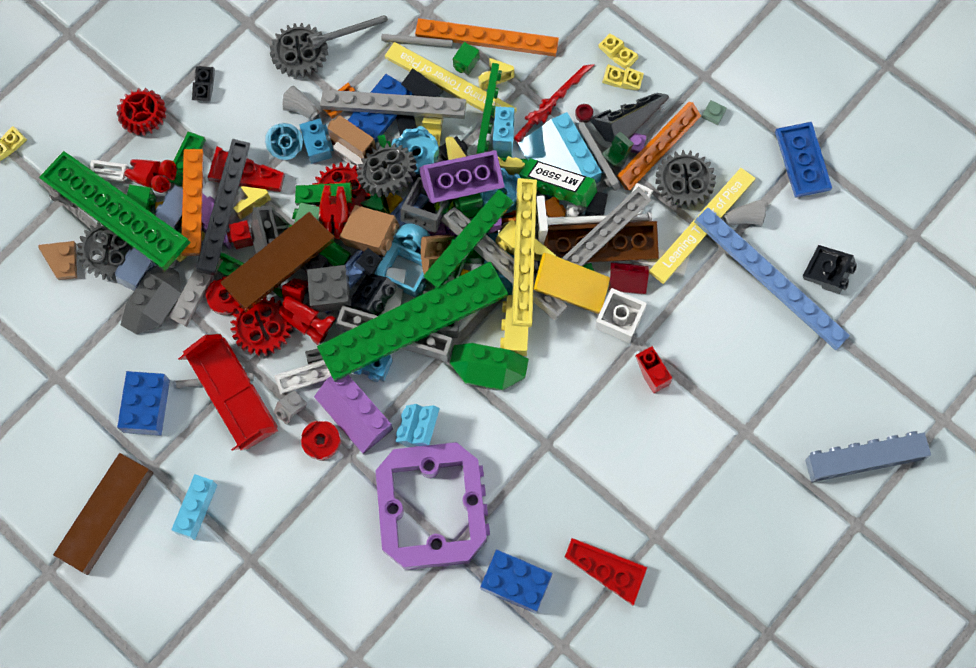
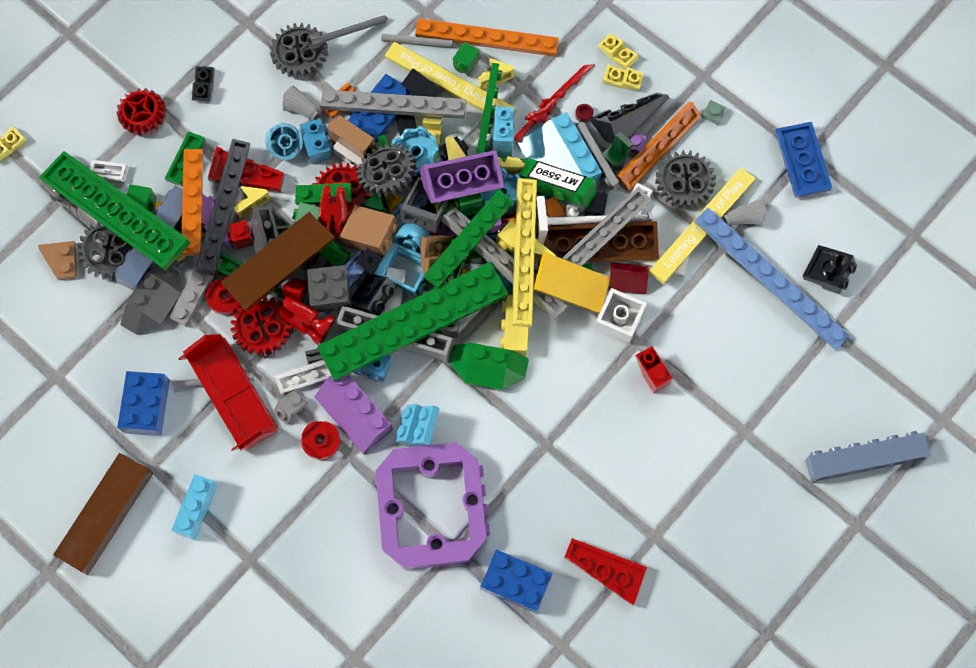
red piece [124,159,176,193] -> none

